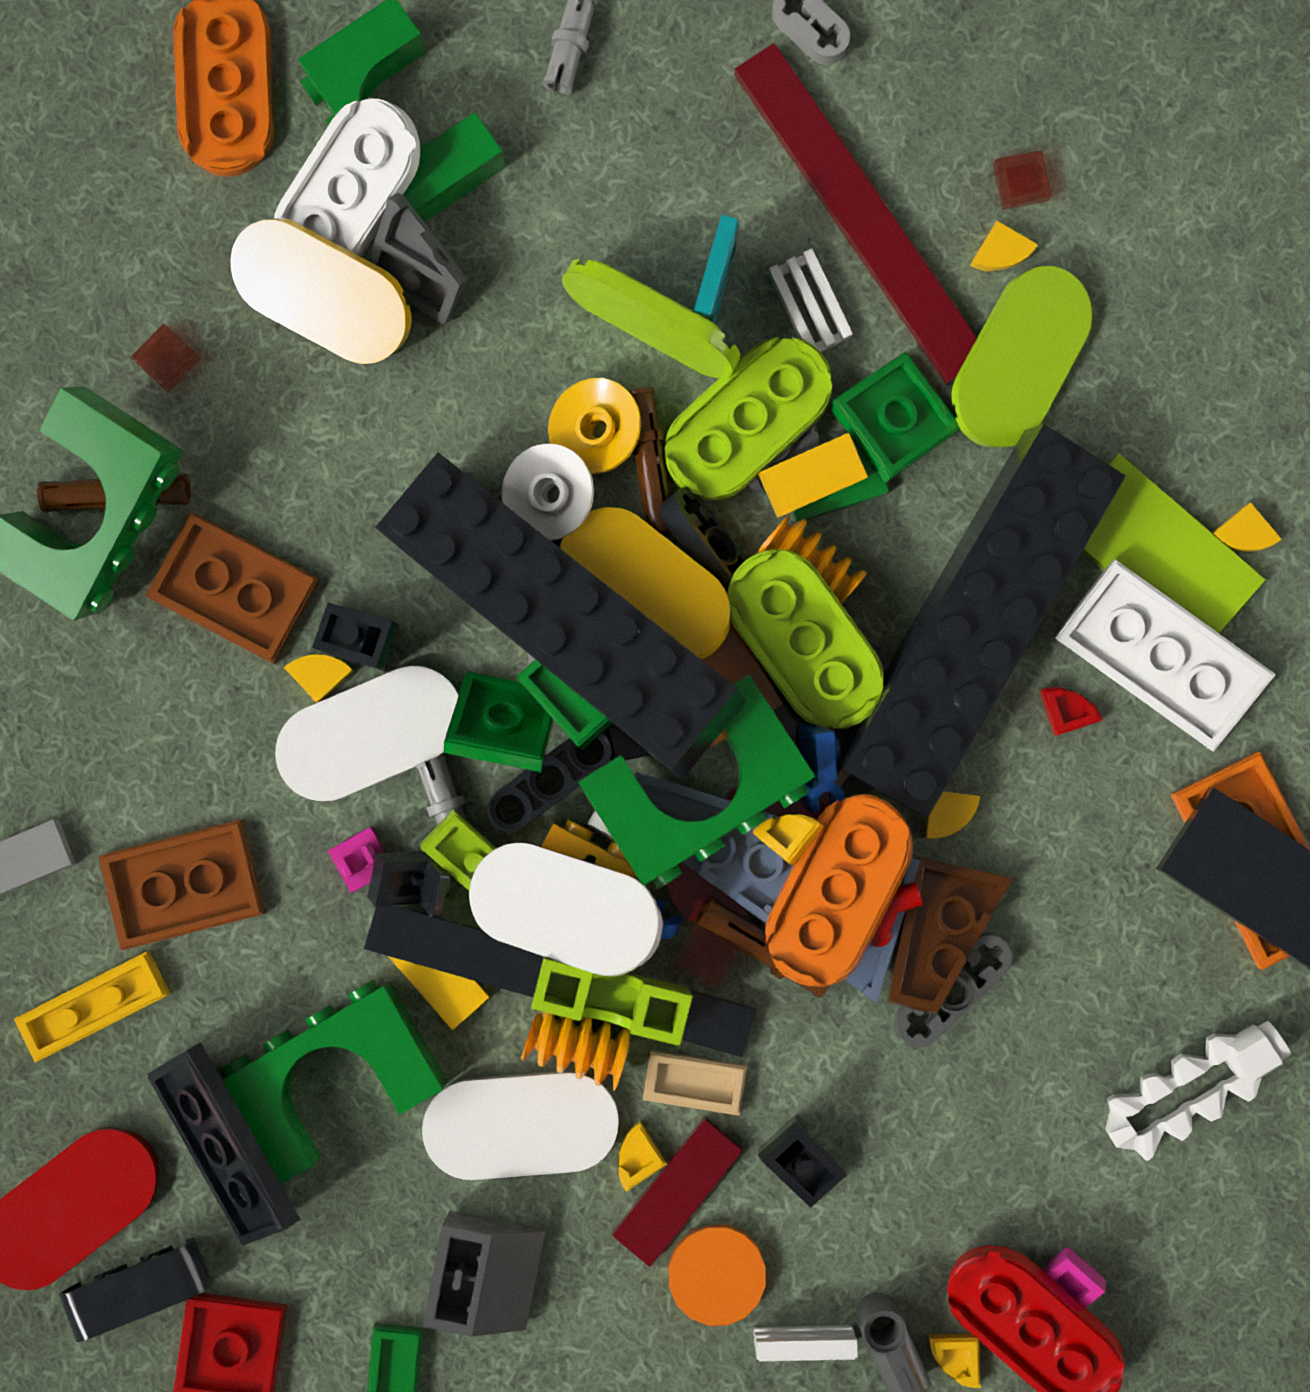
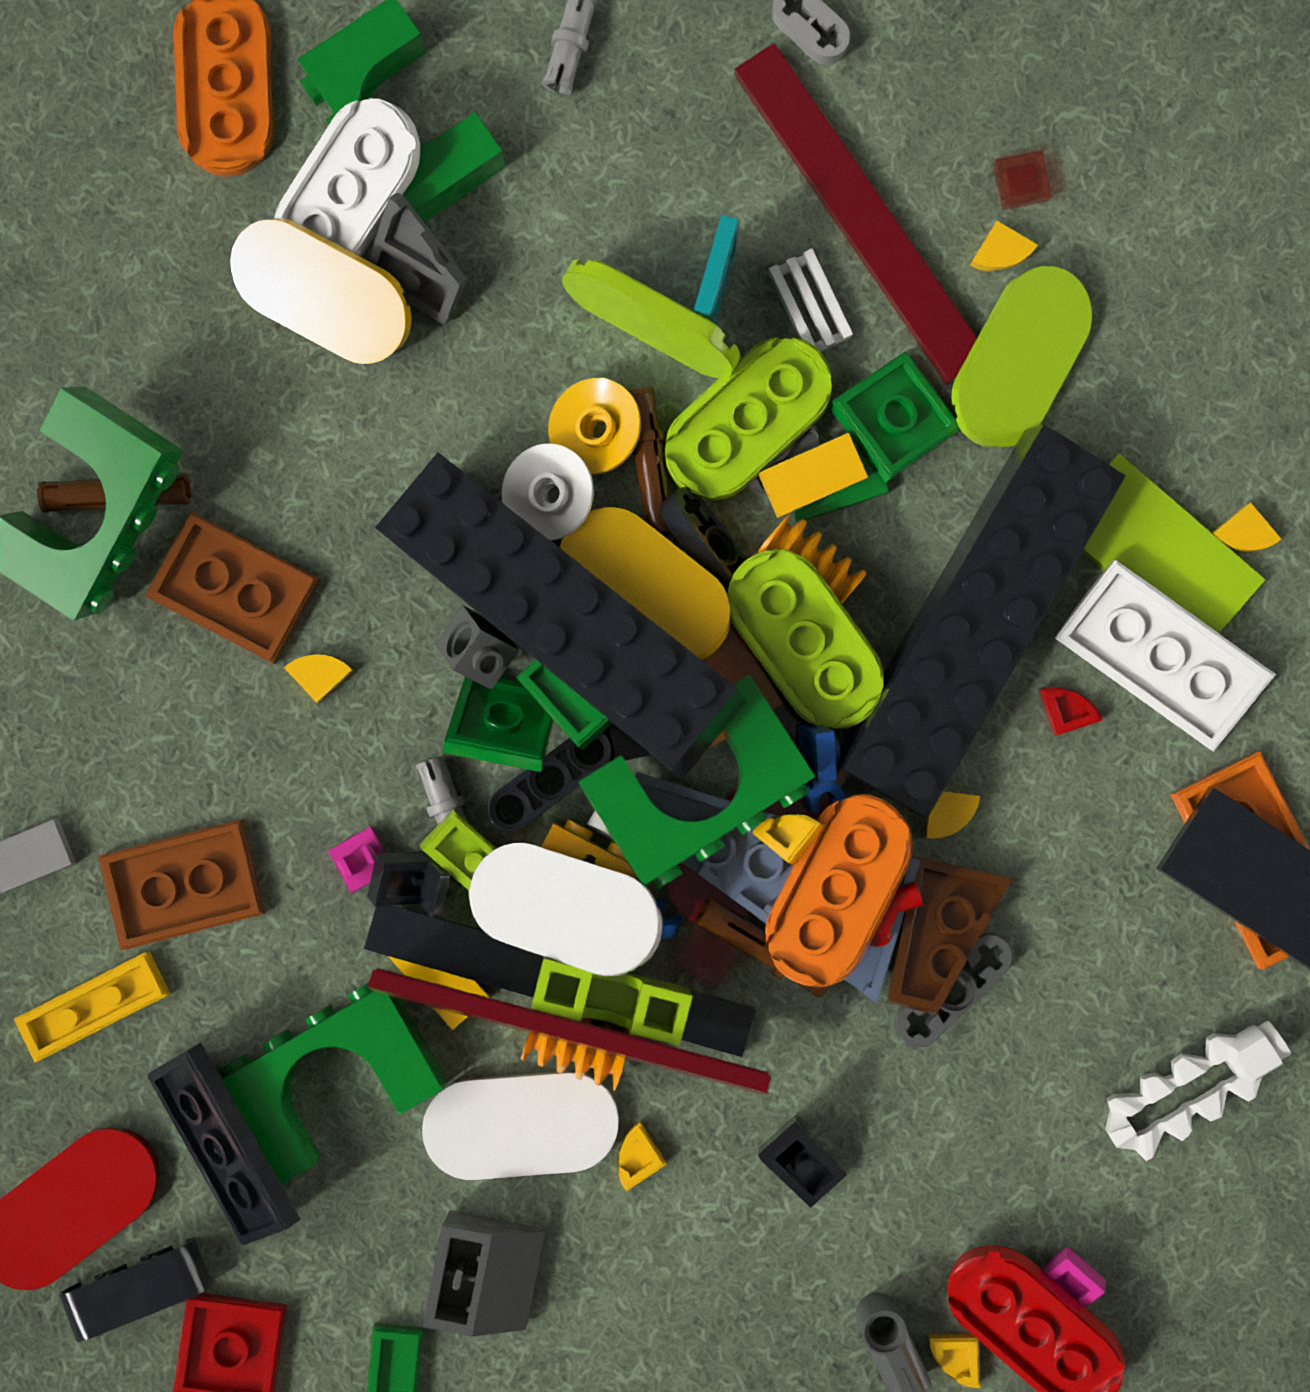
clear red tile [130,323,201,393] -> none
white tile [275,666,459,801] -> none
black slope [312,602,400,672] -> none
dark red tile [612,1117,743,1267] -> none
tan tile [643,1049,747,1116] -> none
orange tile [669,1223,766,1326] -> none
white tile [754,1325,858,1361] -> none
none -> dark red tile [368,968,772,1095]
none -> dark grey brick [435,605,519,690]

